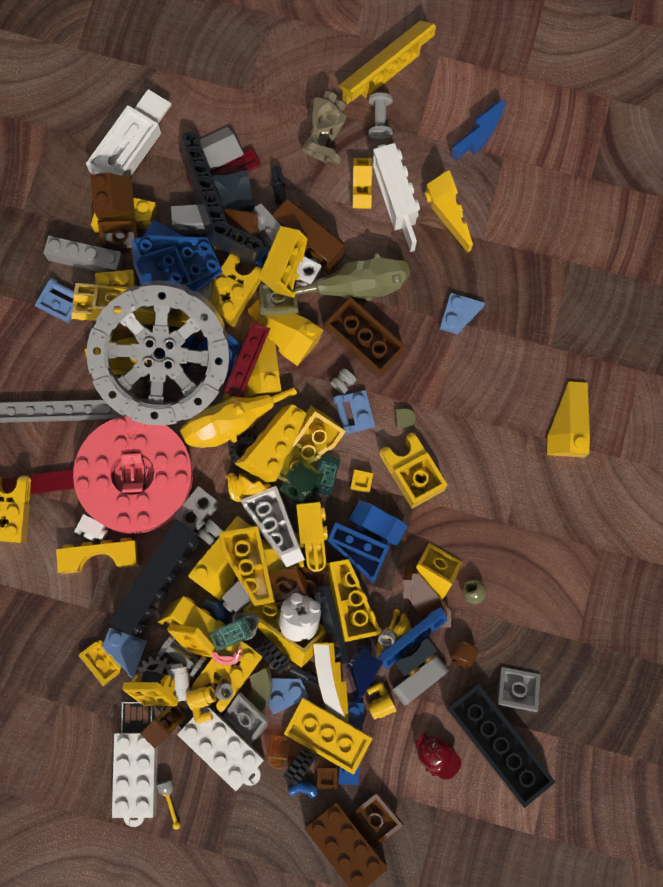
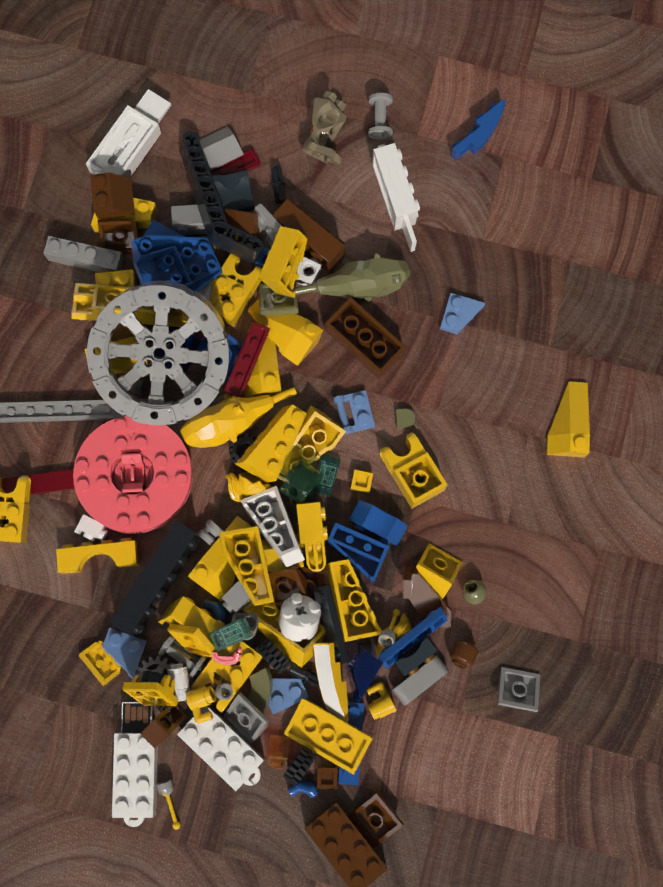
medium blue plate [35,278,74,324] -> none
light grey brick [174,486,218,532] -> none
light grey wheel [330,368,357,394] -> none
yellow slope [338,21,436,104] -> none
yellow brick [353,158,372,209] -> none
dark red hair [416,733,462,780] -> none
yellow wedge [424,170,473,252] -> none
black brick [445,683,556,808] -> none

